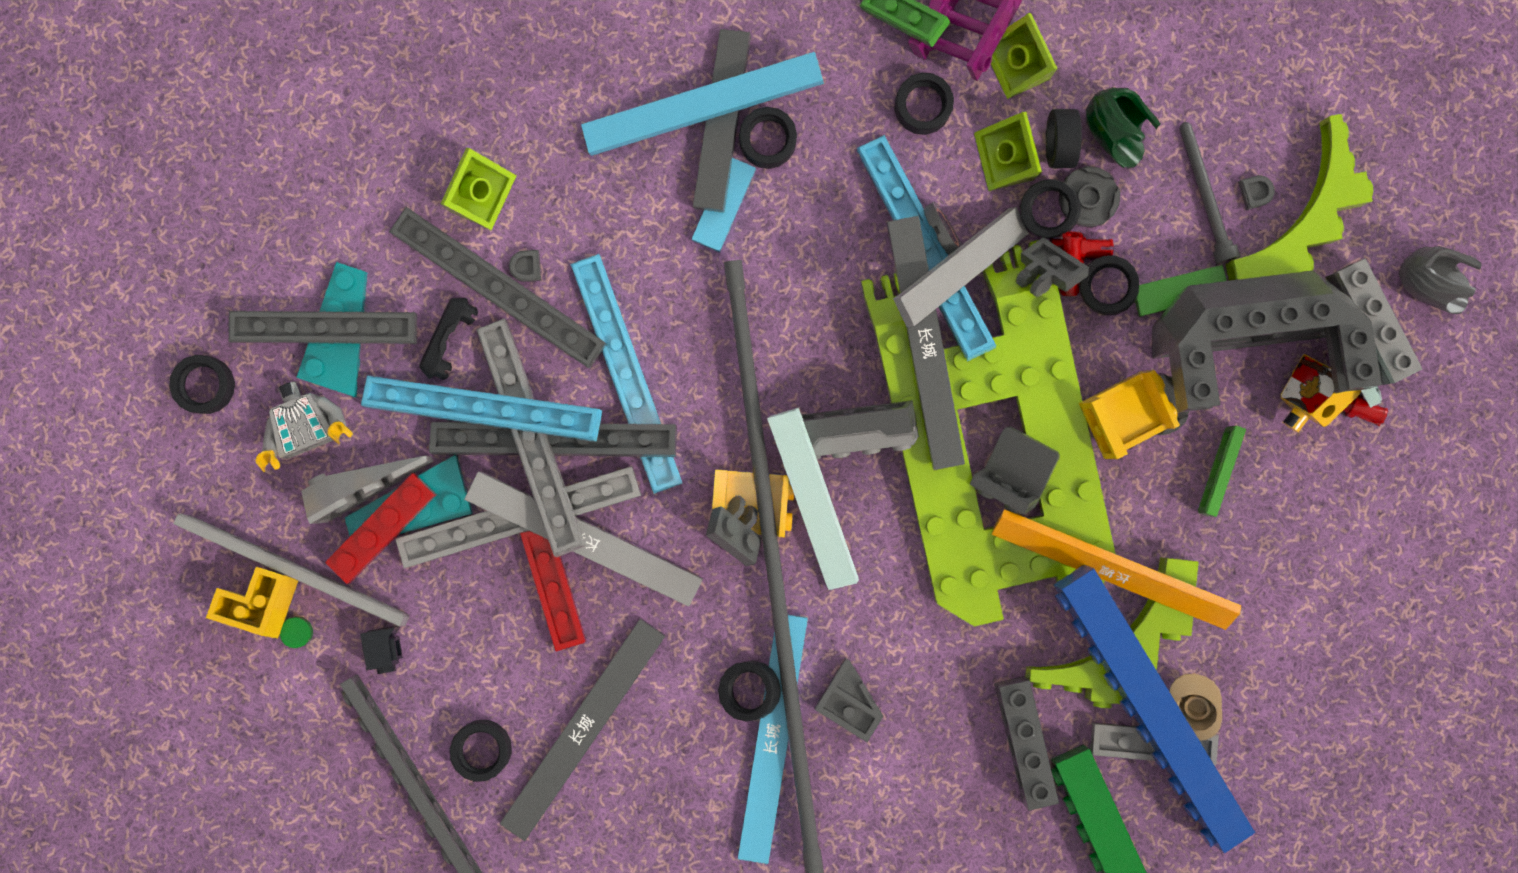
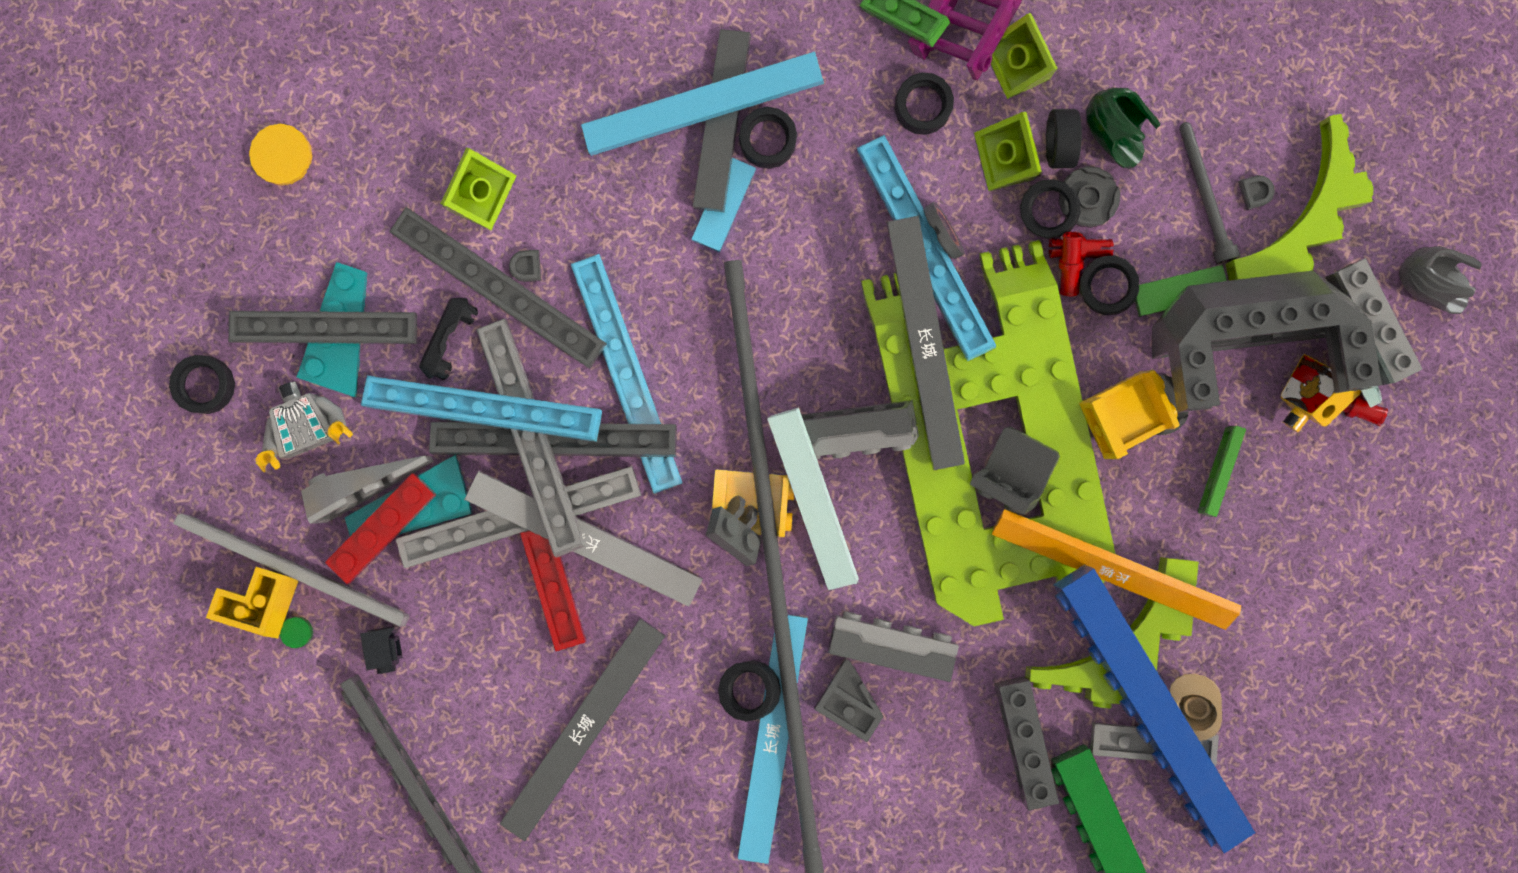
black tyre [450,720,512,782] -> none
light grey tile [893,207,1029,327] -> none
dark grey hinge [1016,237,1089,297] -> none
none -> yellow tile [249,123,313,186]
none -> piece [828,611,959,682]

